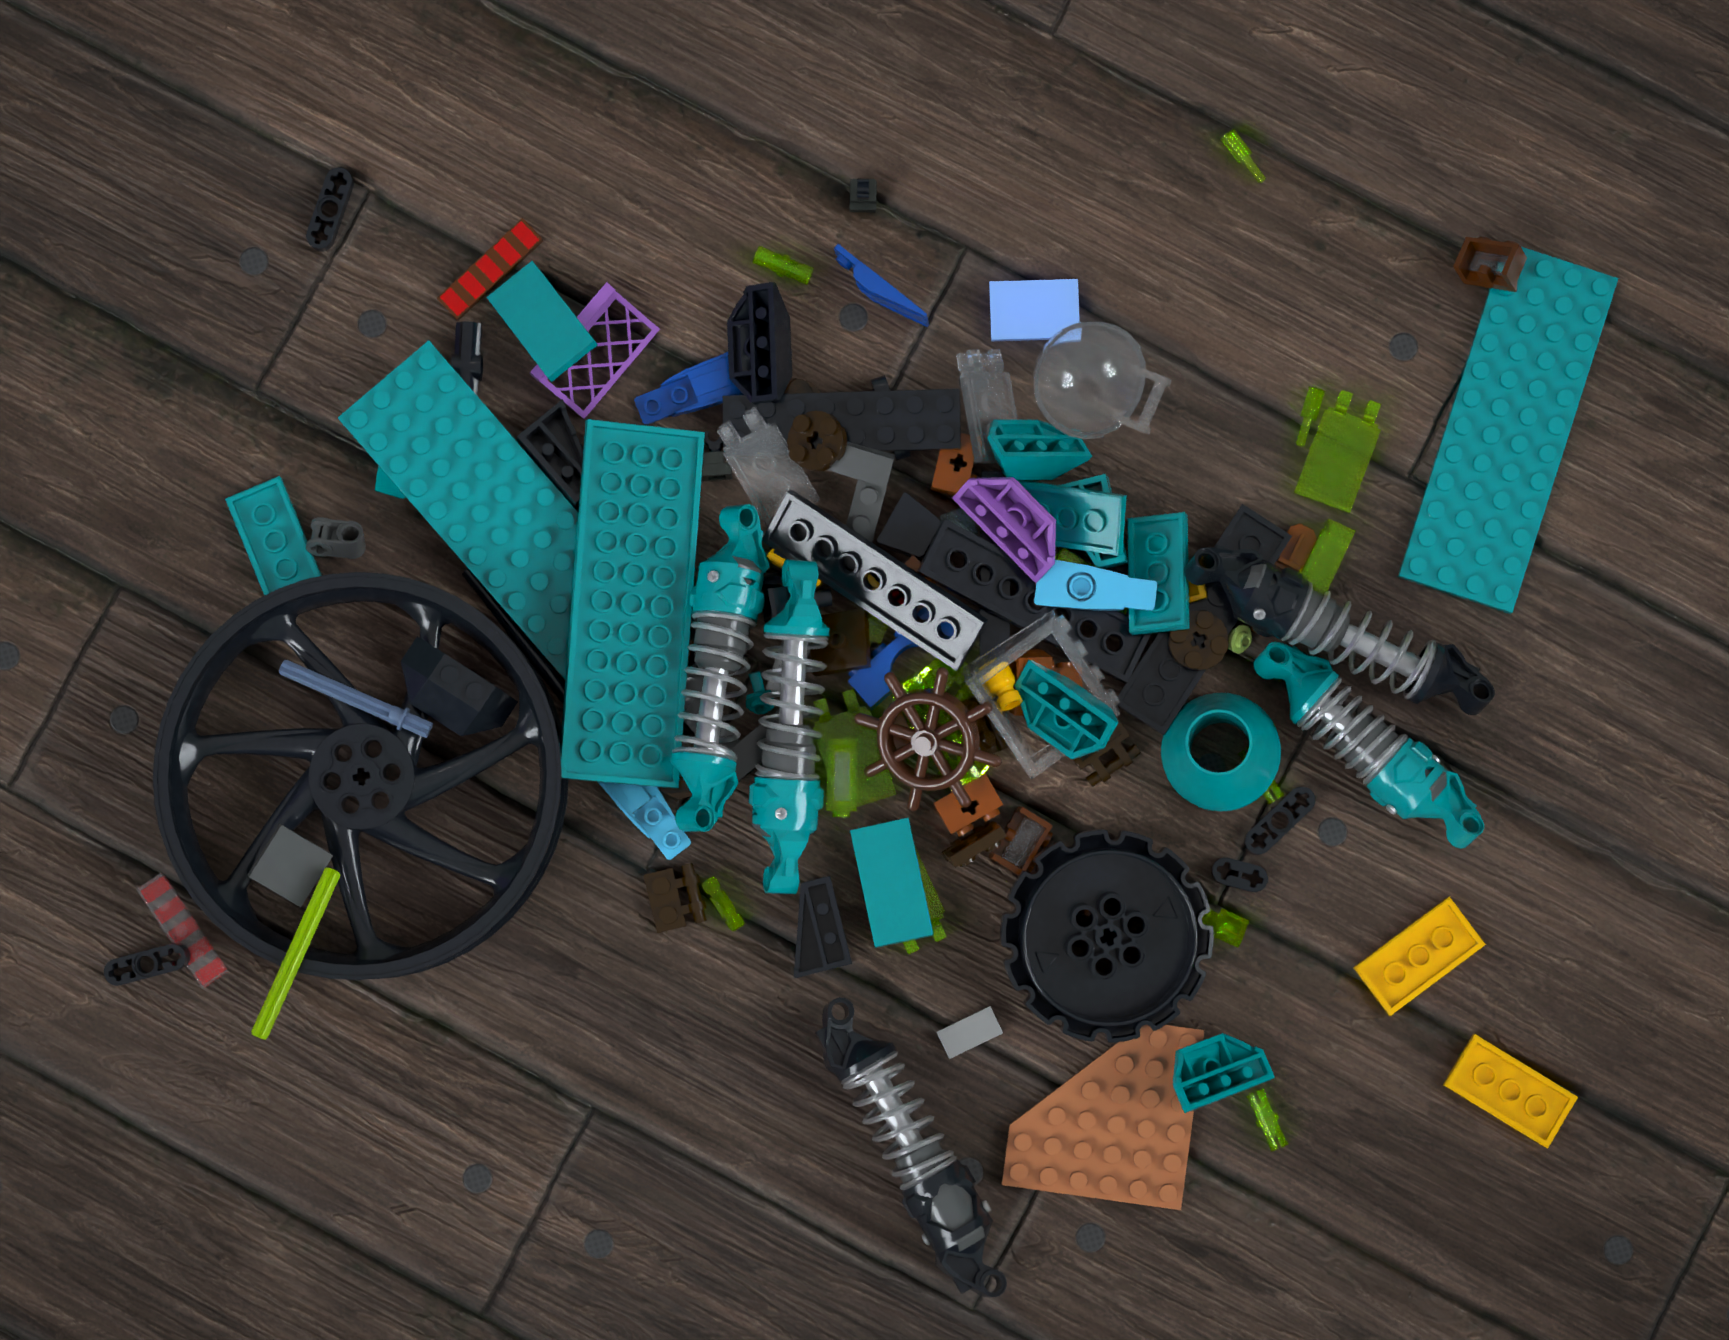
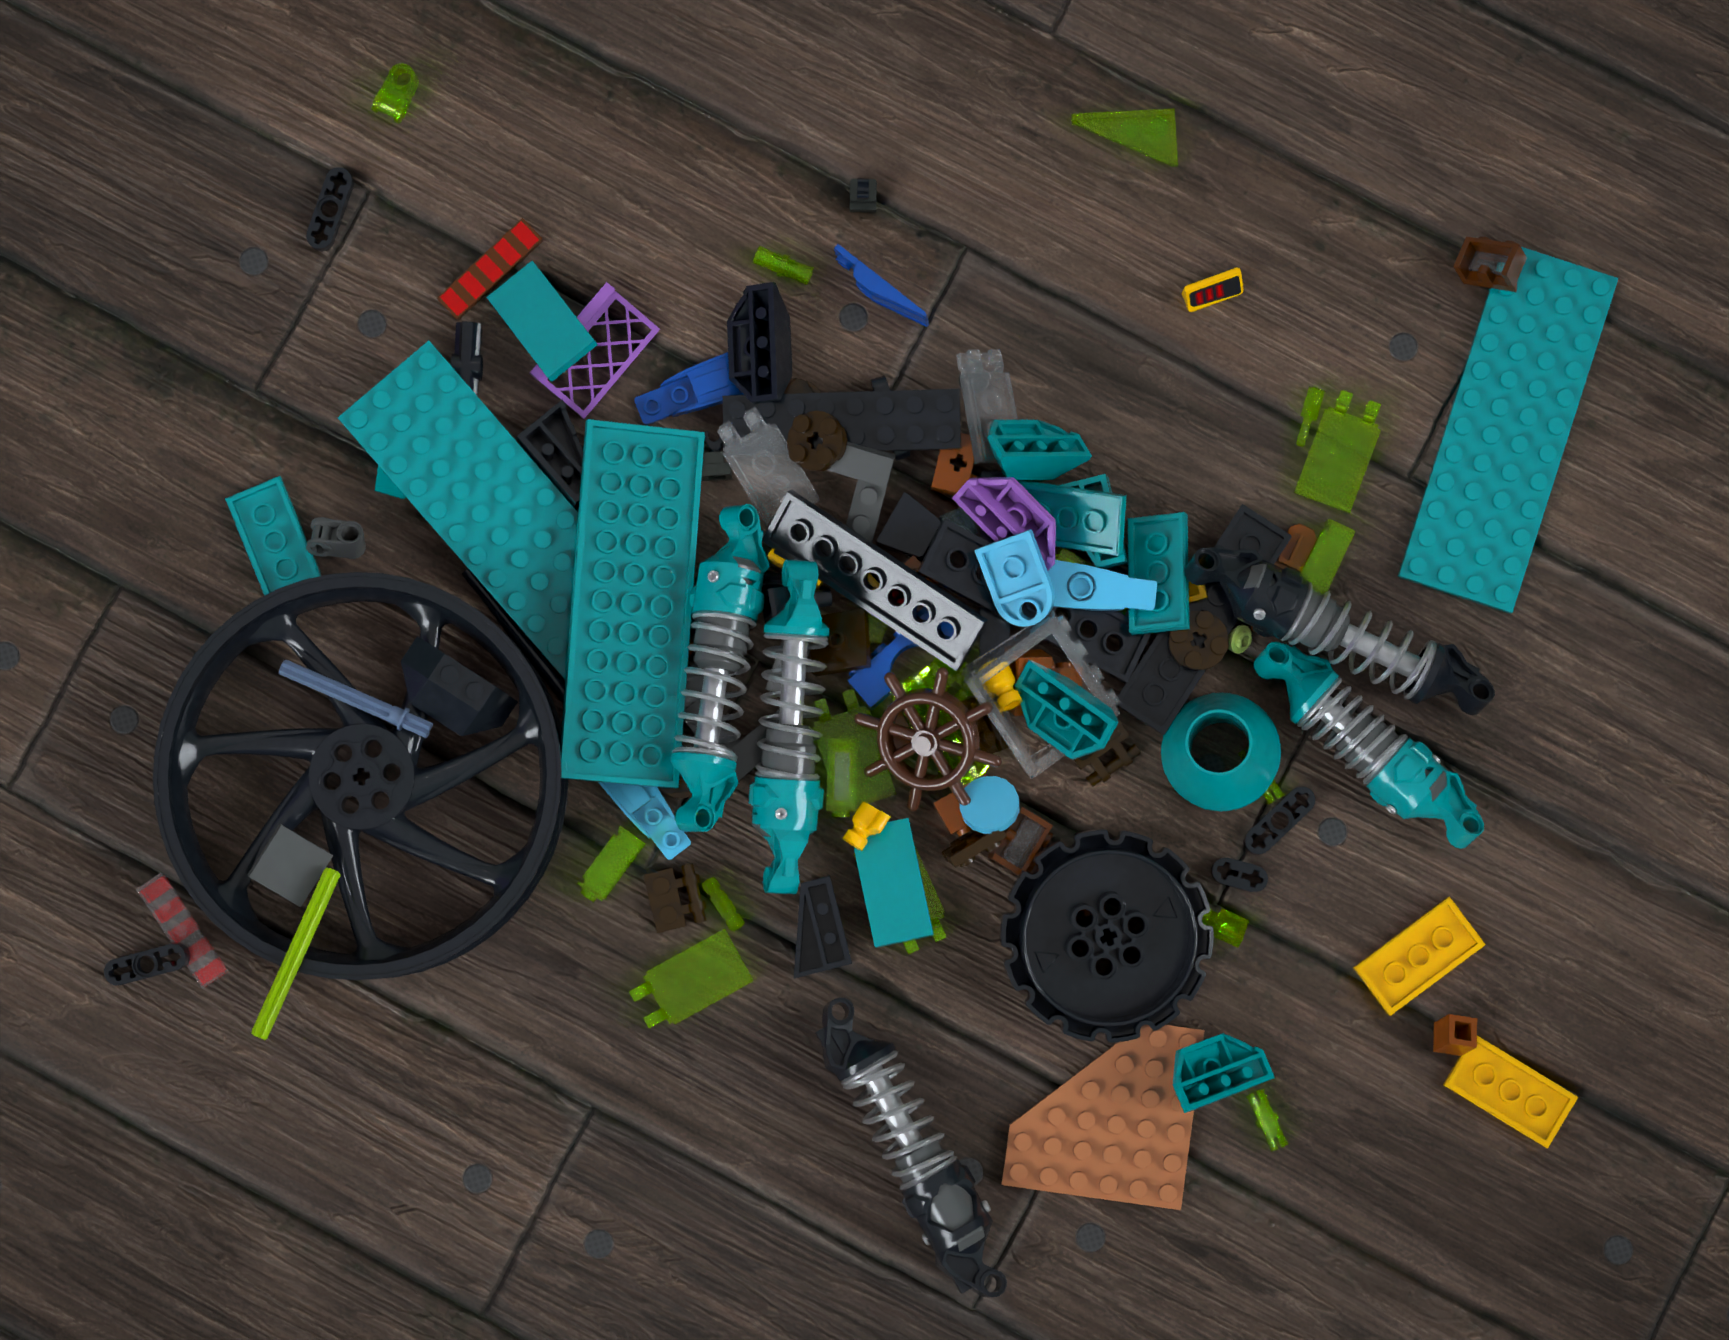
teal plate [745,671,775,714] -> none
light grey tile [936,1006,1003,1059] -> none
light blue tile [989,279,1080,342] -> none
clear windscreen [1033,321,1172,439] -> none
clear neon green axle [1220,129,1266,183] -> none
none -> clear neon green piece [371,63,419,124]
none -> clear neon green window [577,825,646,903]
none -> clear neon green tile [629,929,753,1028]
none -> yellow piece [842,801,891,851]
none -> medium azure tile [960,776,1019,834]
none -> medium azure tile [974,529,1055,627]
none -> clear neon green wing [1071,108,1178,167]
none -> slope [1181,267,1244,312]
none -> dark orange brick [1433,1014,1477,1056]

